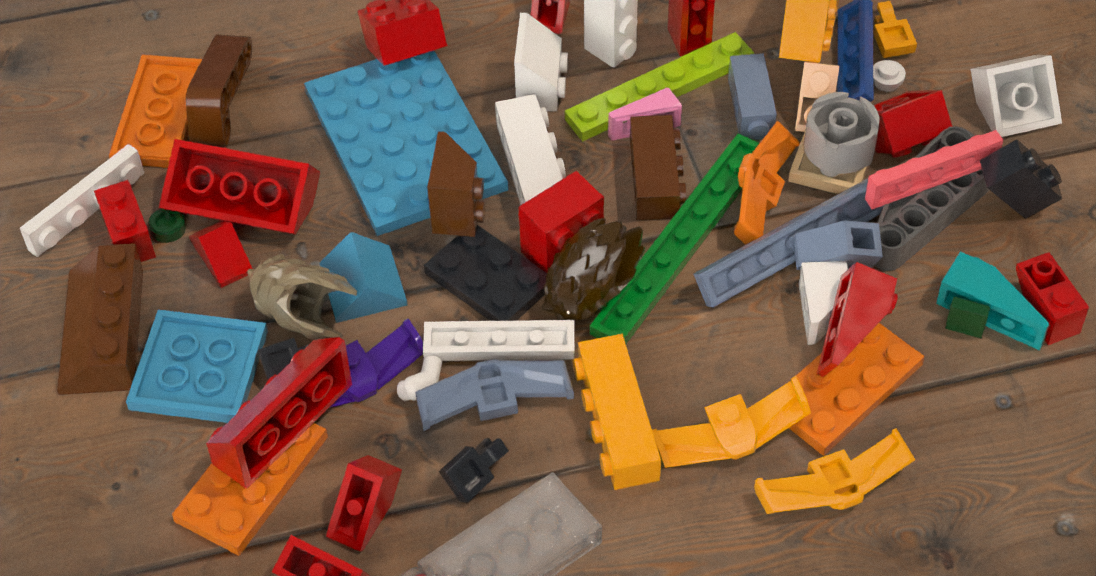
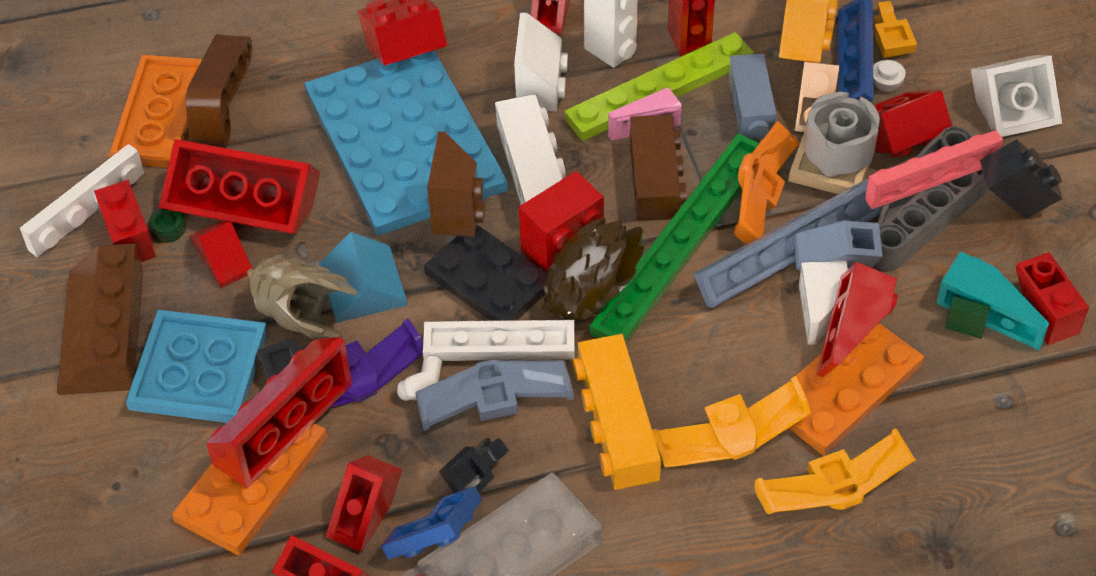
none -> blue plate [381,486,482,560]

